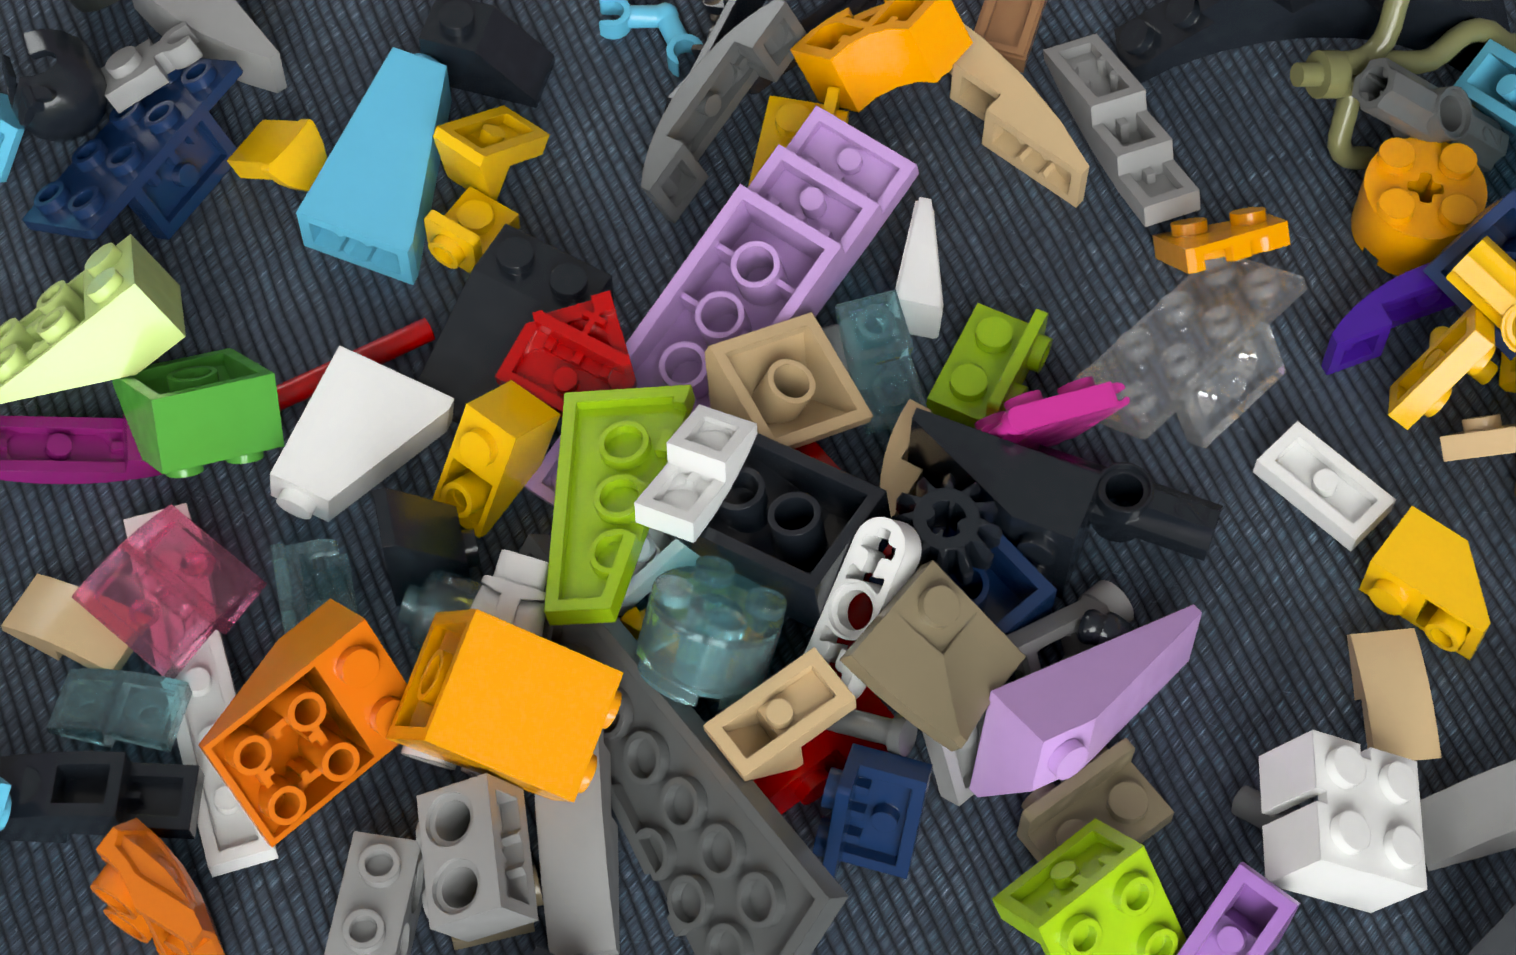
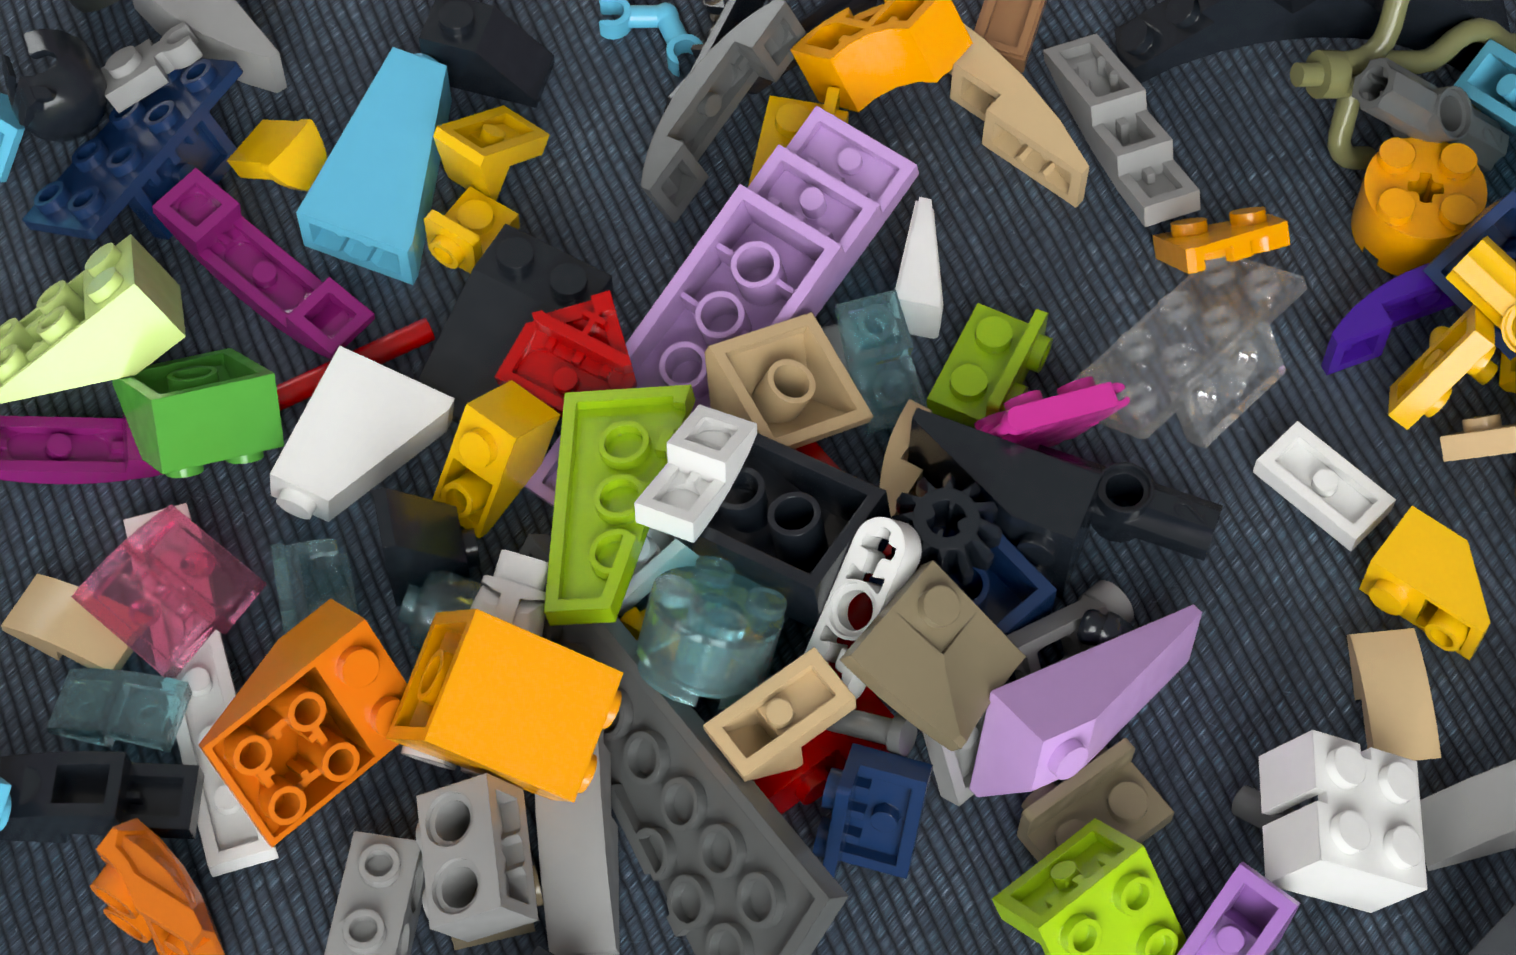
none -> magenta slope [152,168,375,360]

